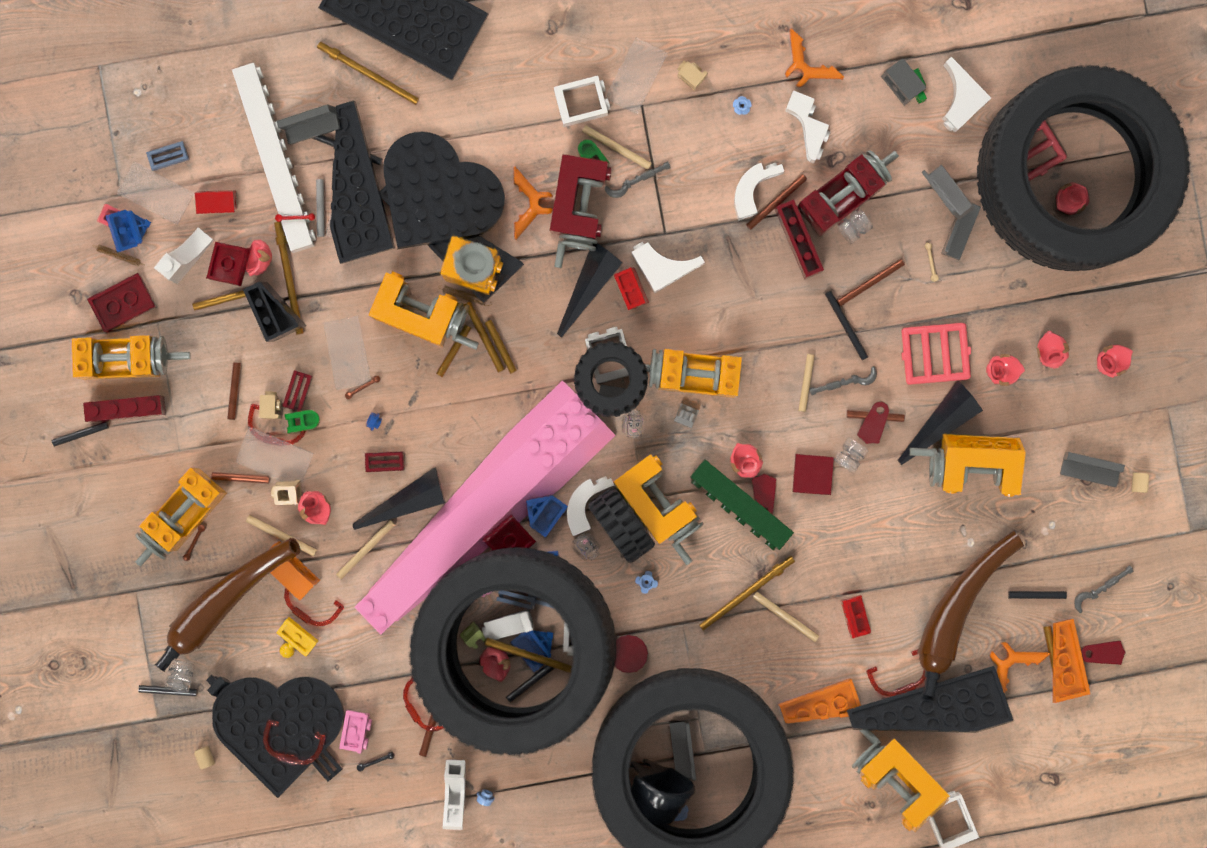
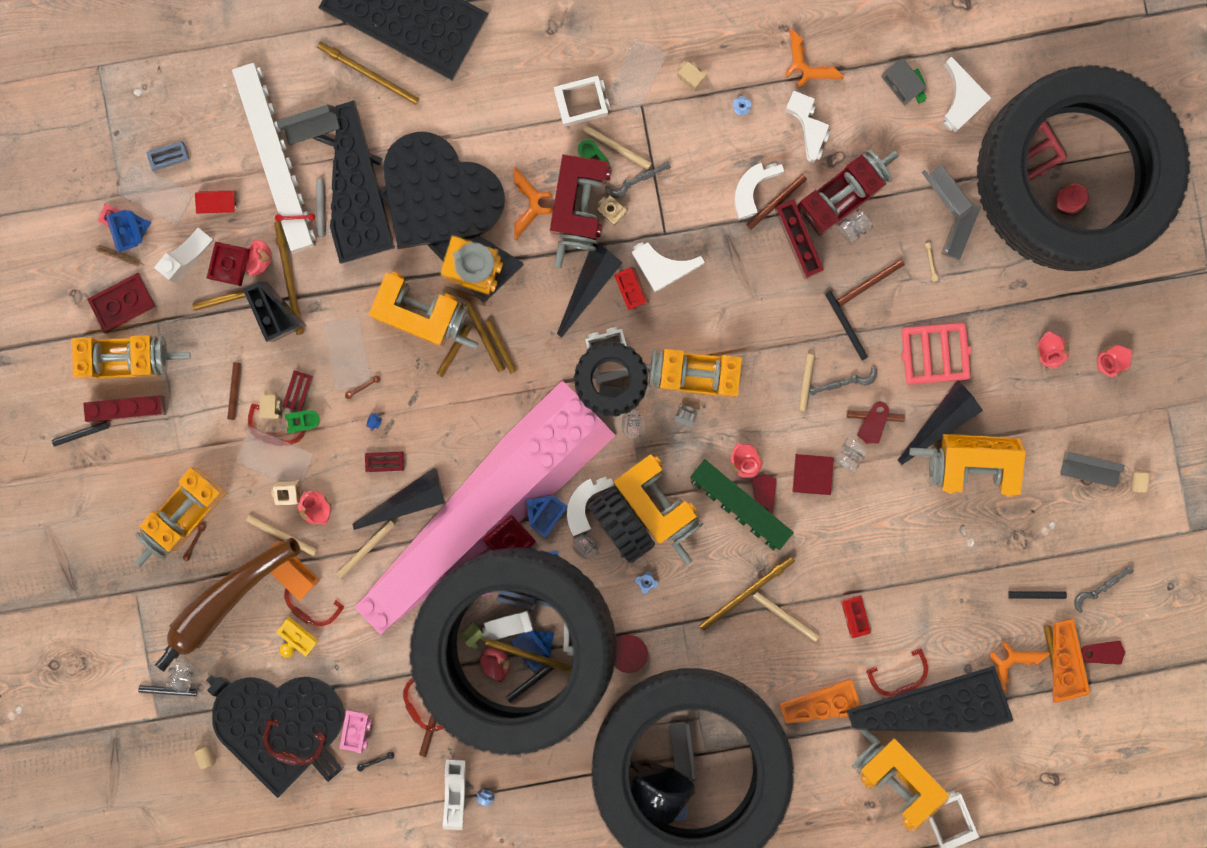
copper bar [211,472,270,484] -> none
reddish brown animal [917,531,1024,697] -> none
coral hair [986,354,1025,386] -> none
none -> tan brick [597,196,627,226]

